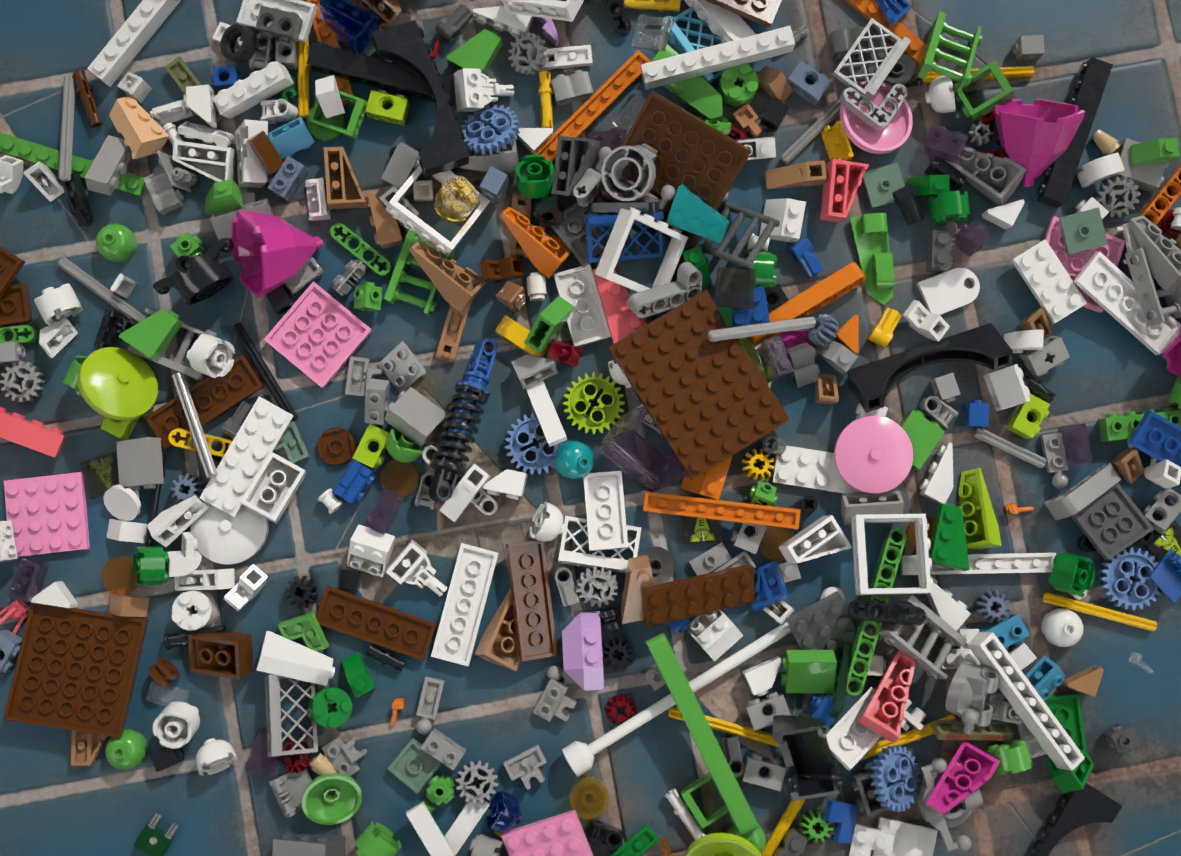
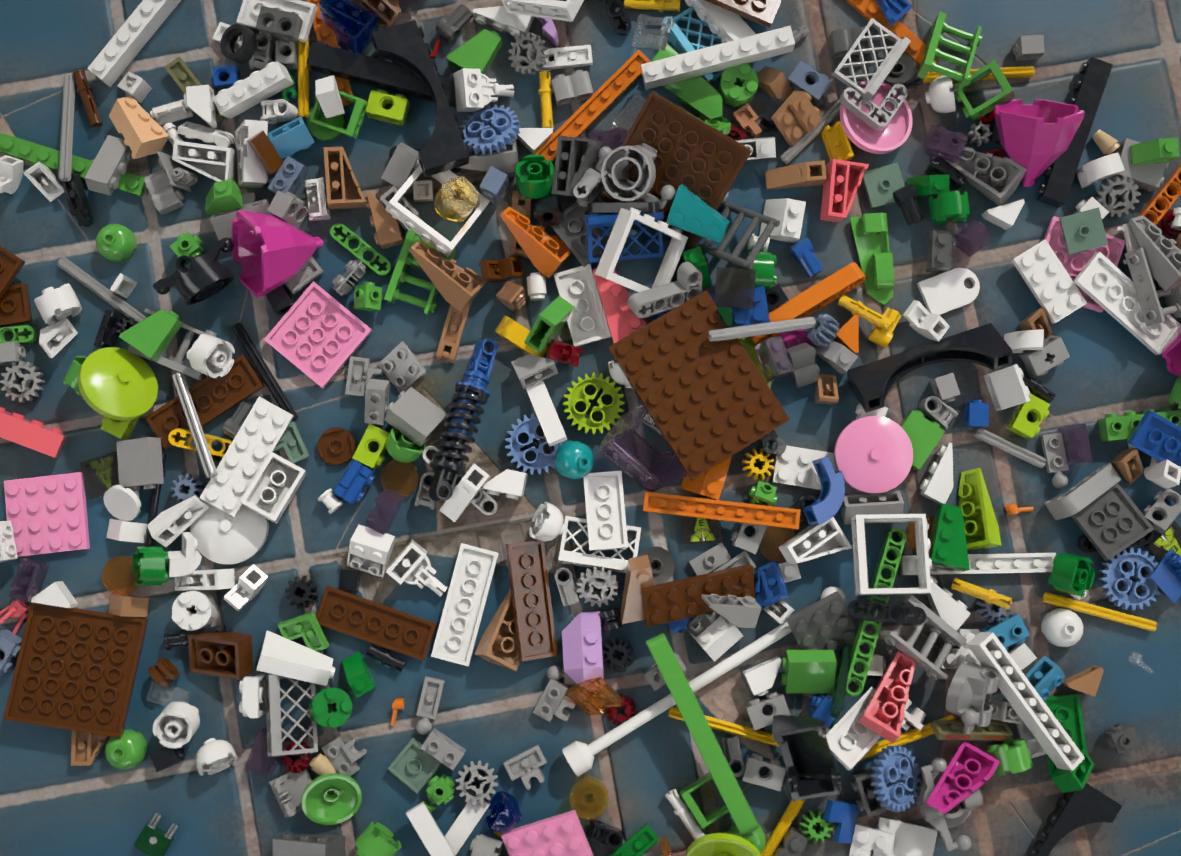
none -> white slope [239,673,268,718]
none -> light grey brick [267,190,310,228]
none -> clear orange slope [566,677,623,716]
none -> light grey slope [701,594,762,628]
none -> medium nougat plate [771,91,821,146]
none -> arch [802,456,845,526]
none -> yellow pin [838,294,894,332]
none -> yellow pin [951,578,1012,610]

